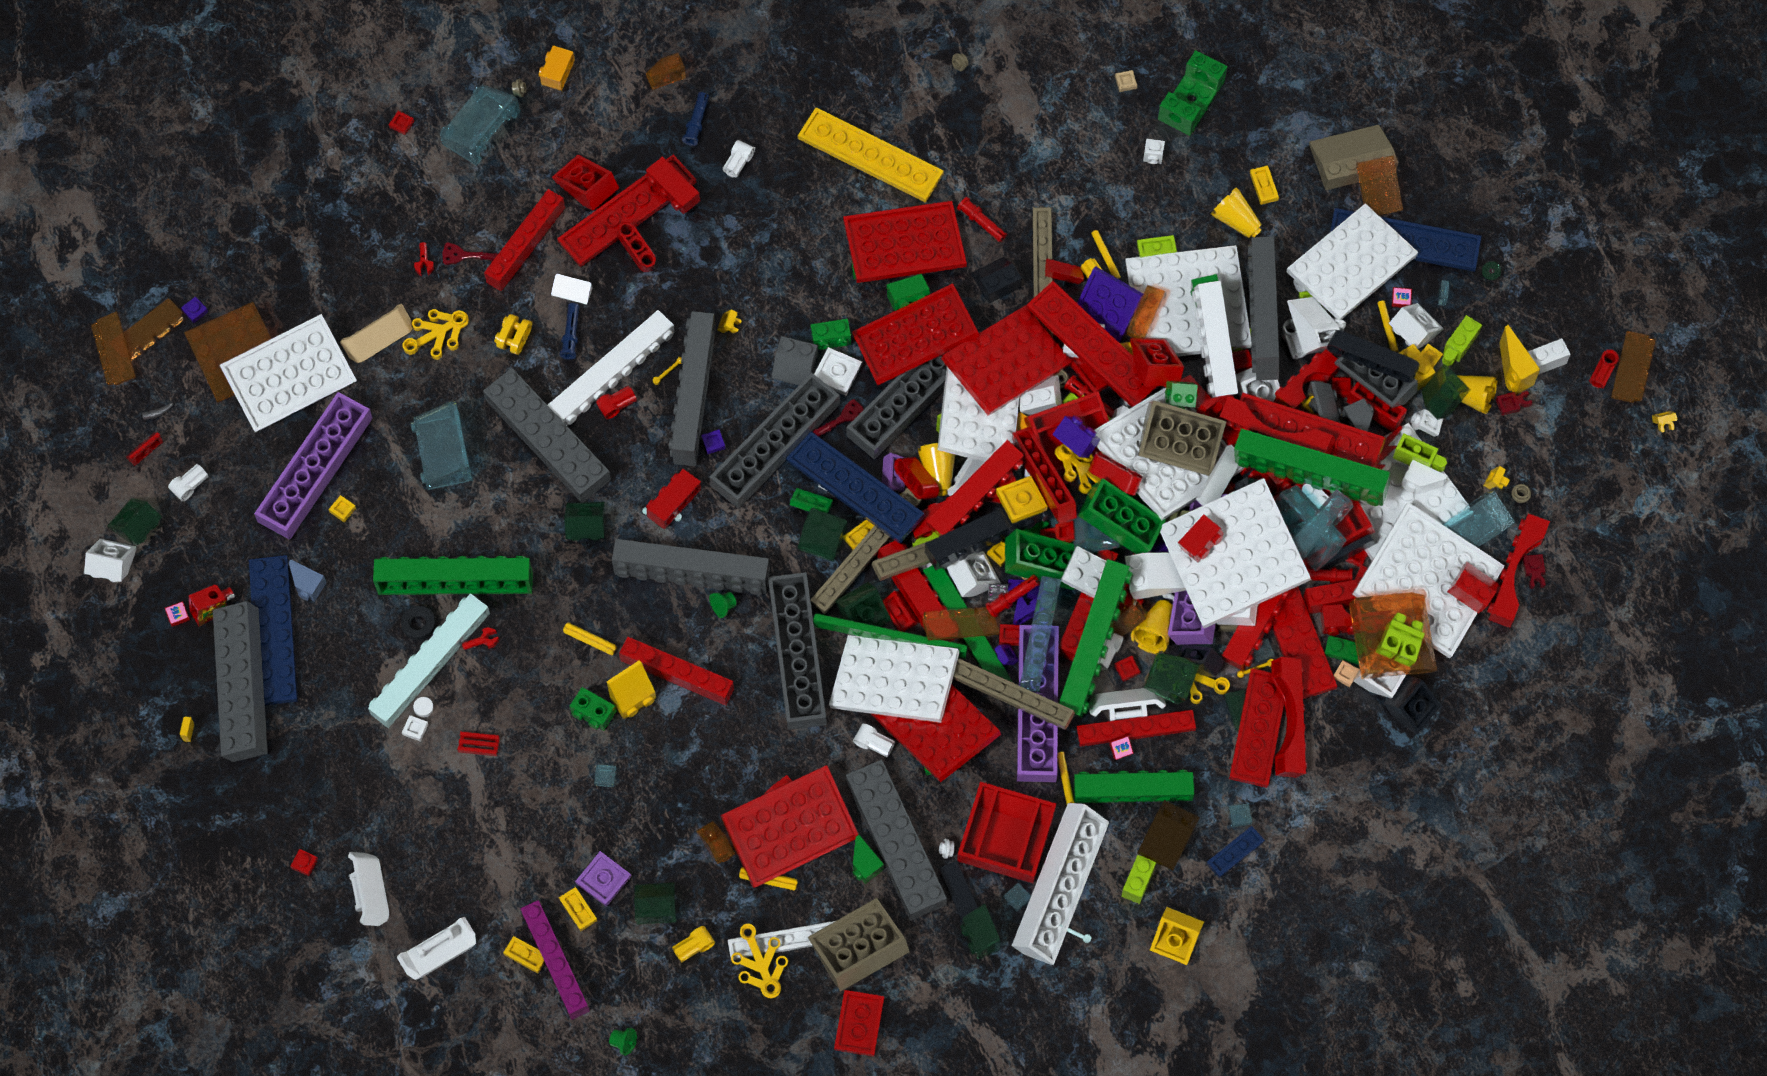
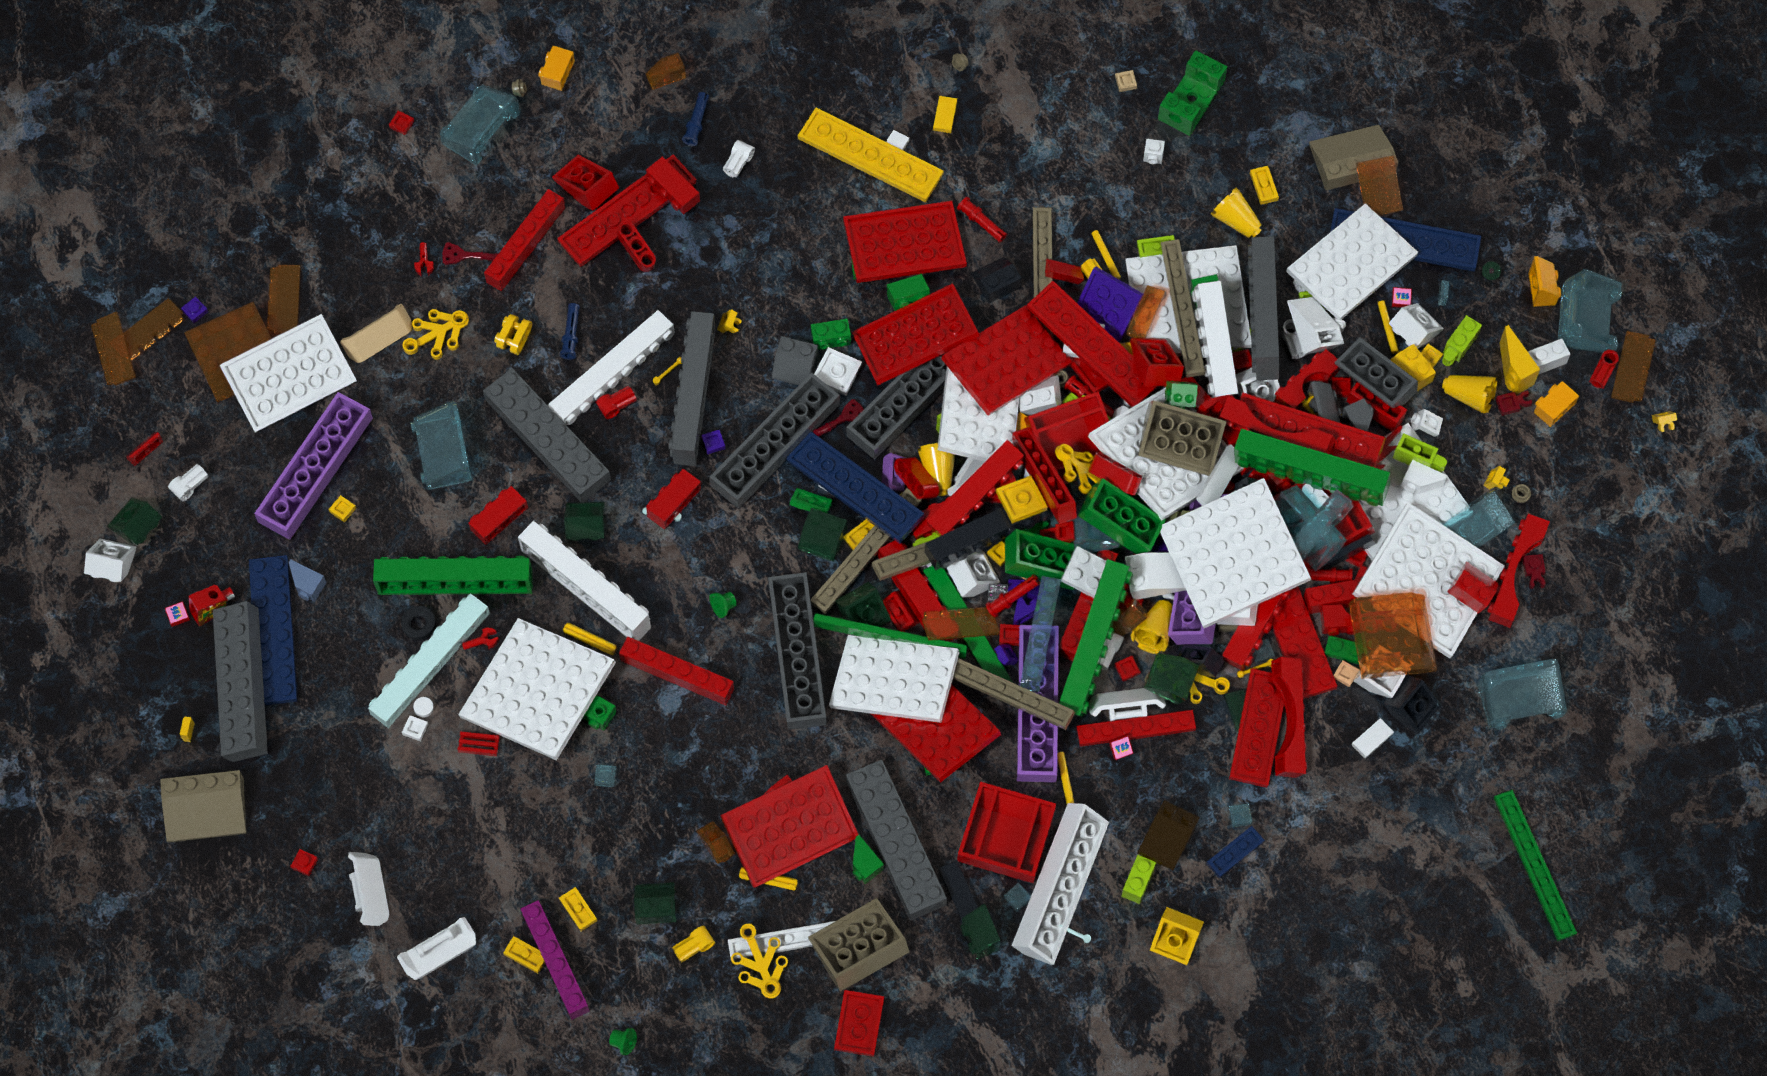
flat silver helmet [142,403,174,420] -> none
white slope [551,274,592,305] -> none
medium lavender plate [575,851,632,907] -> none
yellow slope [607,660,656,719] -> none
dark grey brick [612,539,770,595] -> none
white piece [853,723,895,757] -> none
white plate [939,839,954,859] -> none
dark purple brick [1052,416,1101,458] -> none
green brick [1074,770,1194,803] -> none
red brick [1178,514,1224,563] -> none
black beam [1327,330,1420,383] -> none
lime hips [1375,613,1425,667] -> none
clear green slope [1422,364,1470,420] -> none
none -> dark tan slope [160,770,246,843]
none -> clear orange windscreen [267,265,300,334]
none -> white plate [458,618,616,761]
none -> red brick [469,486,528,545]
none -> white brick [518,521,651,641]
none -> white tile [886,130,909,150]
none -> yellow tile [933,96,957,133]
none -> dark tan plate [1161,239,1205,378]
none -> white tile [1352,718,1394,759]
none -> clear light blue windscreen [1478,659,1567,730]
none -> green tile [1494,790,1577,941]
none -> light orange slope [1528,256,1561,307]
none -> light orange brick [1534,381,1579,427]
none -> clear light blue windscreen [1558,269,1622,353]

